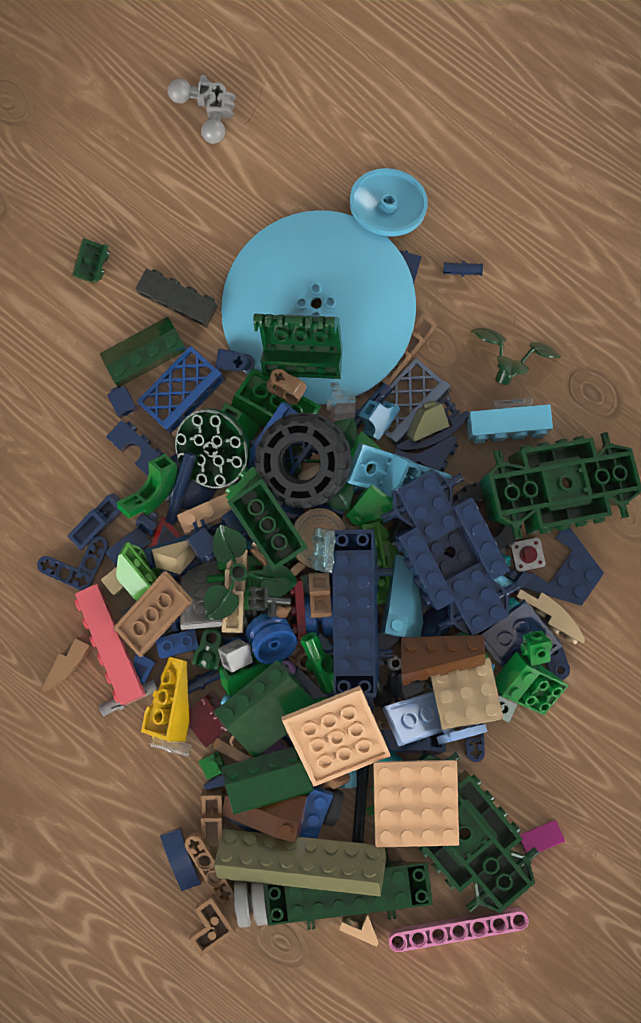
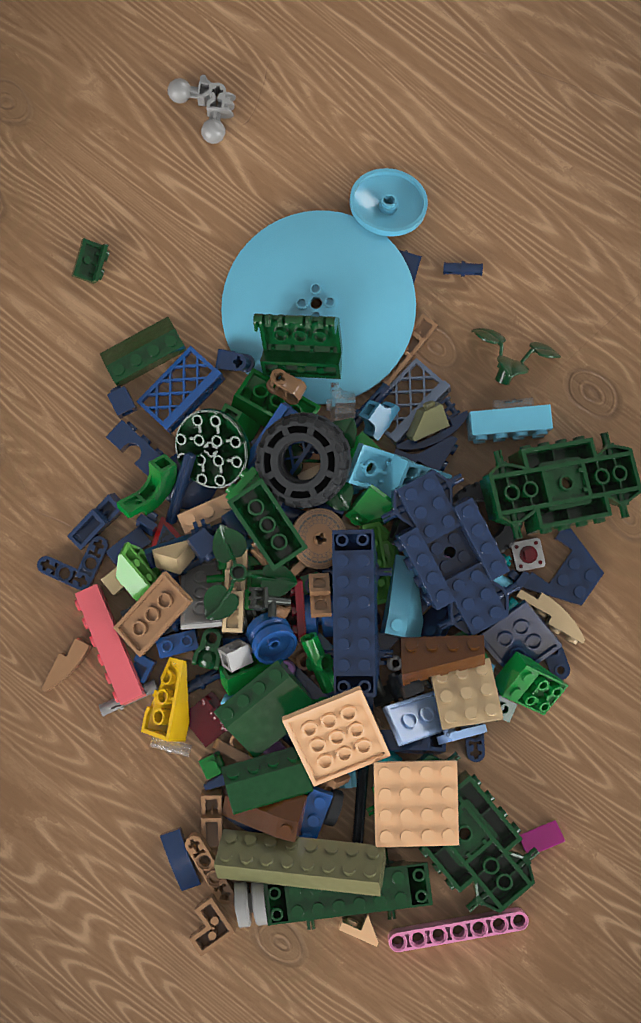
pearl dark grey brick [135,269,217,328] -> none
clear light blue plate [310,527,336,572] -> none
green brick [521,631,552,666] -> none

